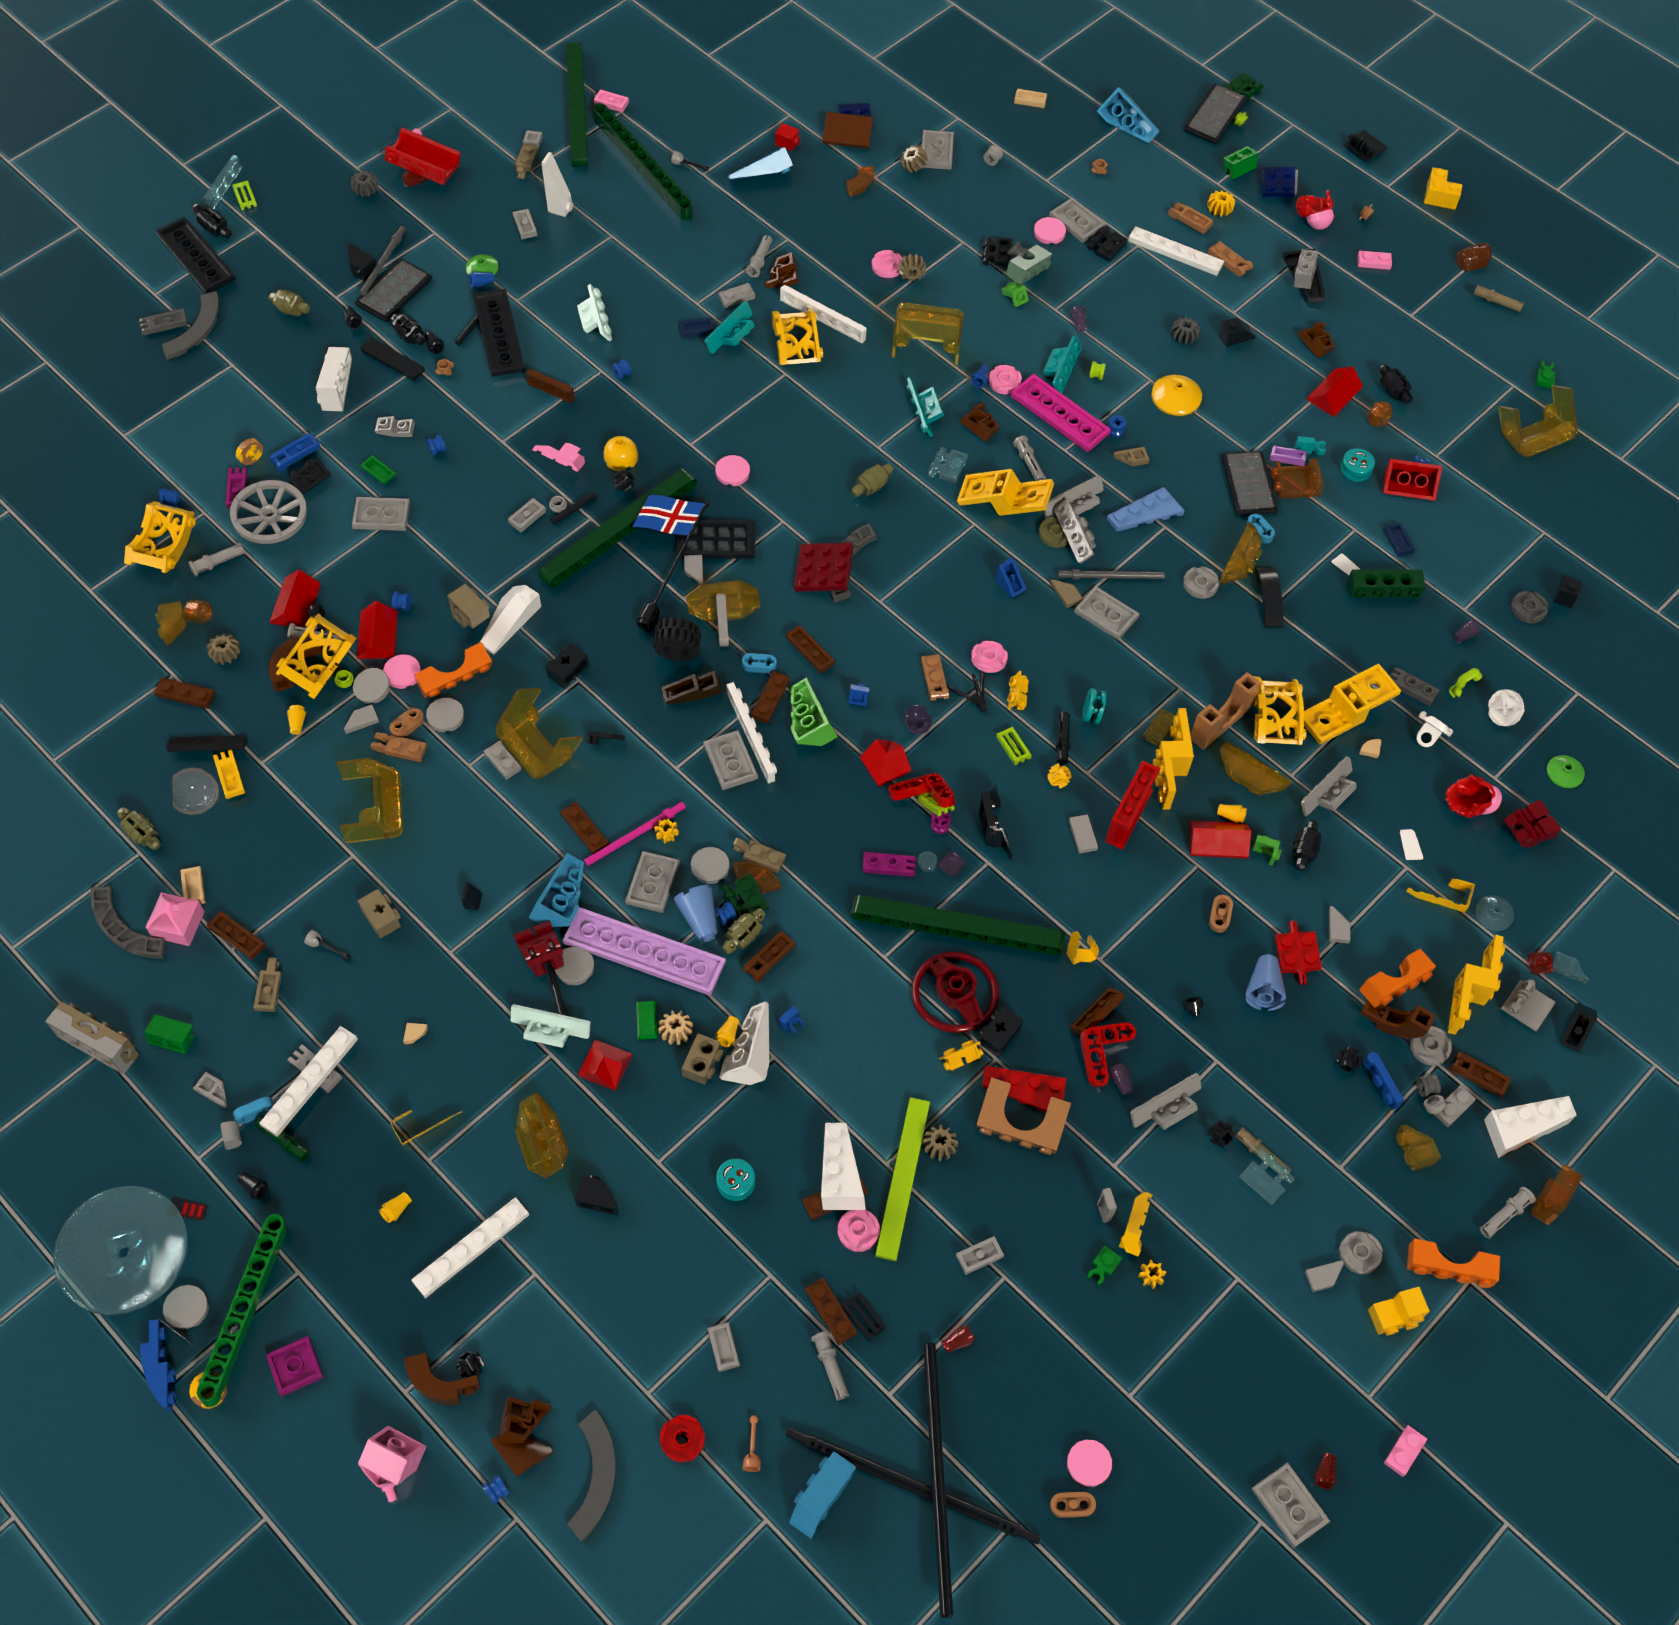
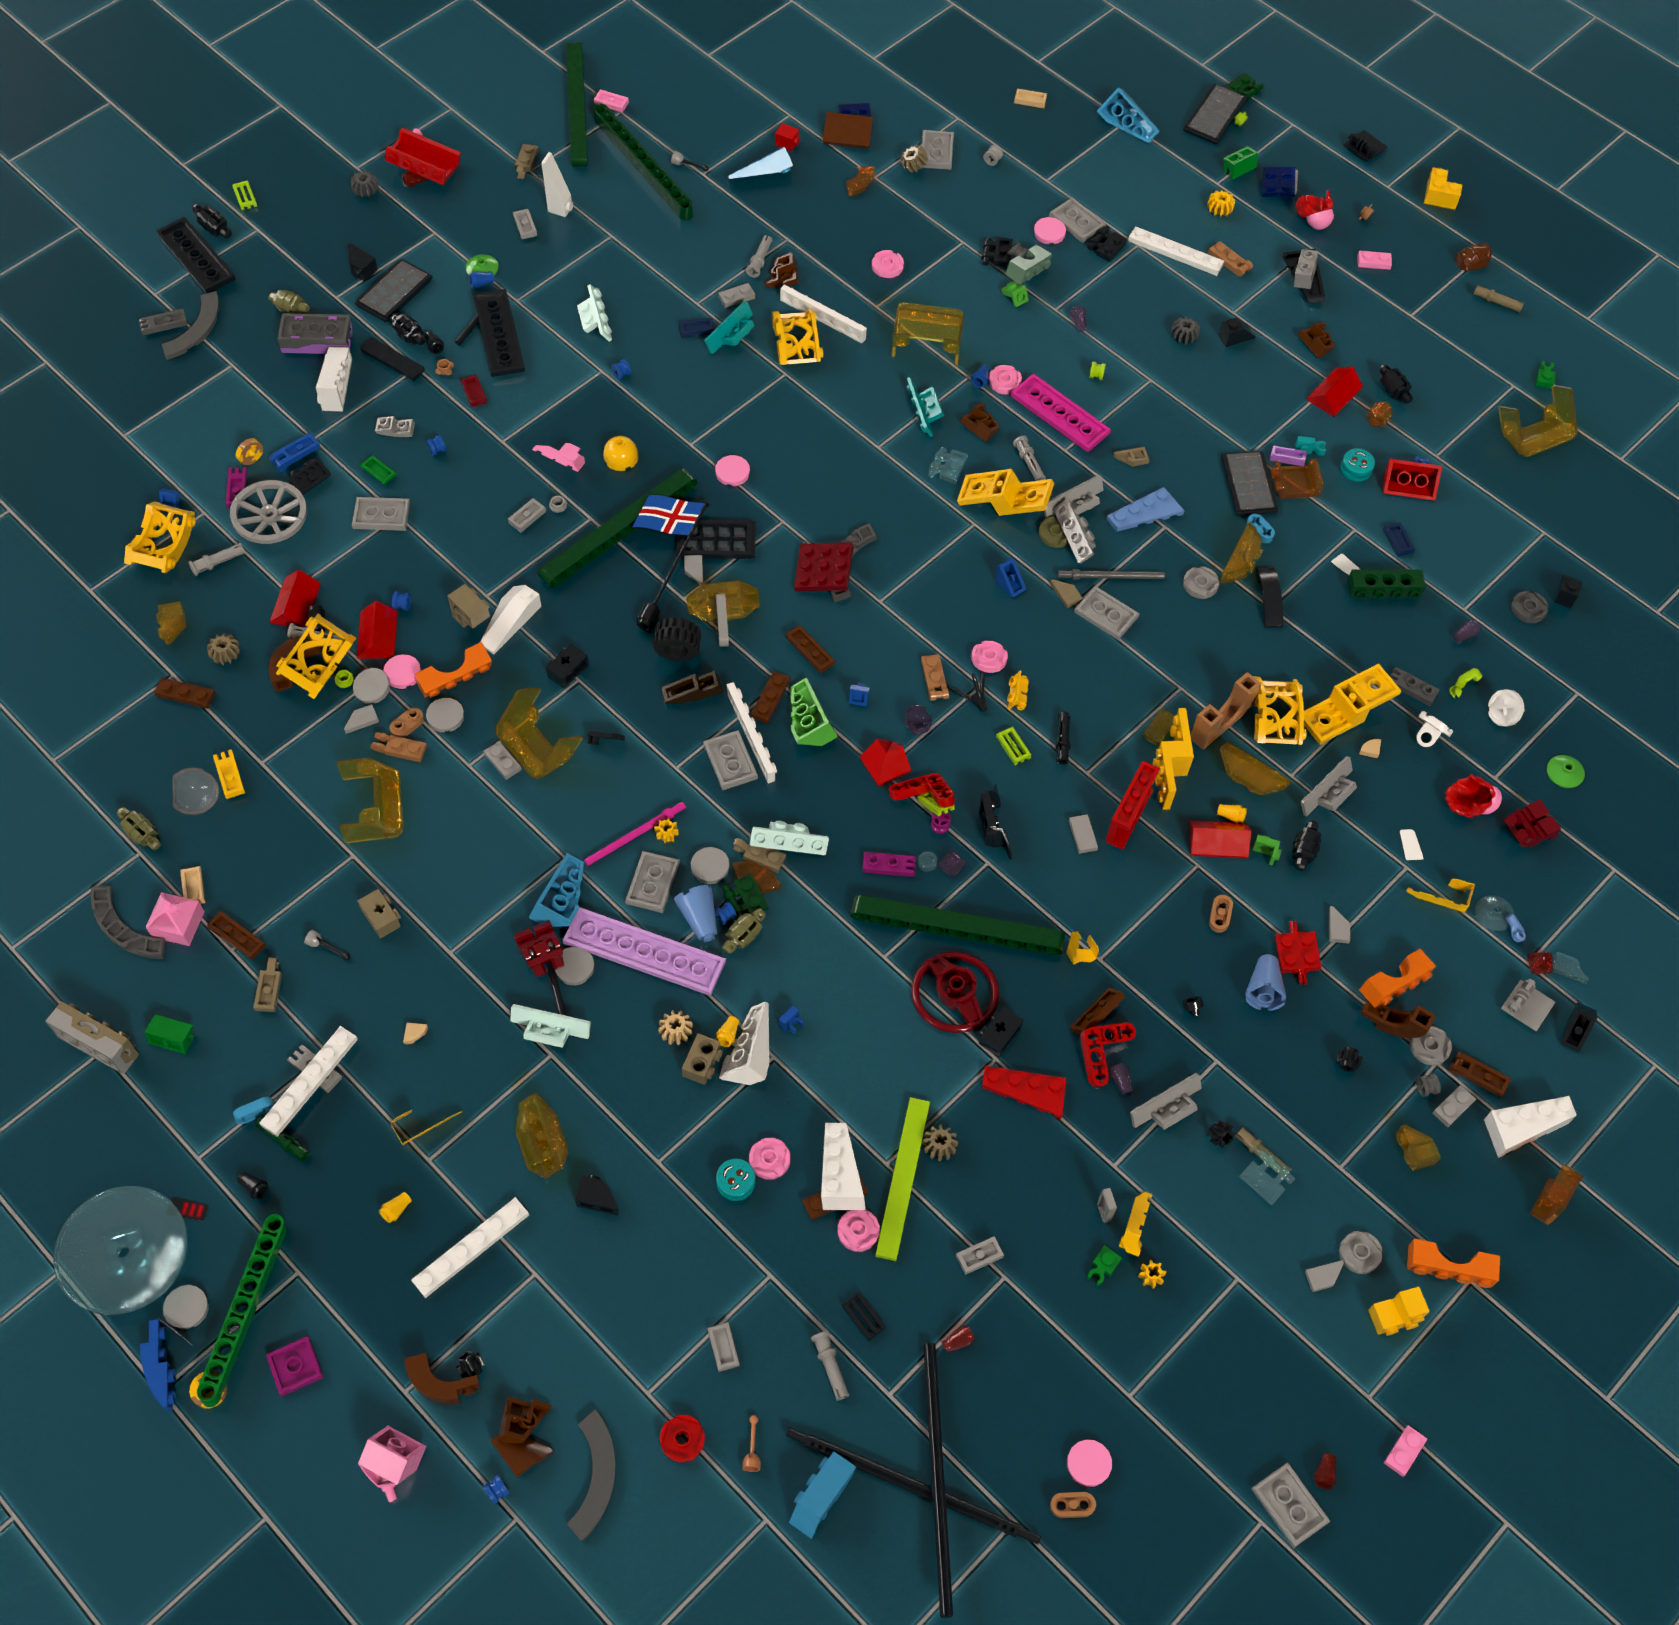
black tile [166,735,248,752] -> none
clear orange head [184,599,213,624] -> none
light grey tile [193,1072,227,1109] -> none
clear light blue tile [203,155,241,209] -> none
light grey brick [221,1121,242,1150] -> none
yellow cone [287,705,306,734] -> none
black cone [344,306,362,329] -> none
dark grey bar [360,226,406,296] -> none
black slope [461,882,482,910] -> none
light grey plate [523,130,543,147] -> none
reddish brown plate [526,369,575,403] -> none
black bar [550,492,597,525] -> none
reddish brown plate [560,802,609,854] -> none
red slope [578,1040,632,1091] -> none
black gear [613,469,635,492] -> none
green tile [636,1001,658,1040] -> none
dark azure beam [742,653,777,673] -> none
reddish brown plate [743,931,796,983] -> none
reddish brown plate [804,1277,857,1346] -> none
olive piece [851,464,894,497] -> none
dark tan gear [898,253,926,282] -> none
yellow hinge [939,1040,983,1071] -> none
medium nougat arch [976,1078,1071,1155] -> none
teal bracket [1043,336,1082,394] -> none
yellow gear [1047,763,1071,789] -> none
teal head [1082,688,1107,724] -> none
medium nougat plate [1091,159,1108,174] -> none
blue wheel [1108,415,1126,437] -> none
yellow dish [1151,375,1202,416] -> none
medium nougat hinge [1168,202,1214,234] -> none
blue plate [1362,1052,1404,1110] -> none
light grey tile [1424,1095,1446,1114] -> none
yellow bracket [1447,935,1505,1035] -> none
light grey pin [1480,1187,1536,1239] -> none
none -> dark grey piece [277,313,353,354]
none -> dark red tile [460,375,487,408]
none -> bright pink tile [749,1138,790,1179]
none -> light aqua bracket [750,821,829,855]
none -> medium blue arm [1505,913,1526,942]

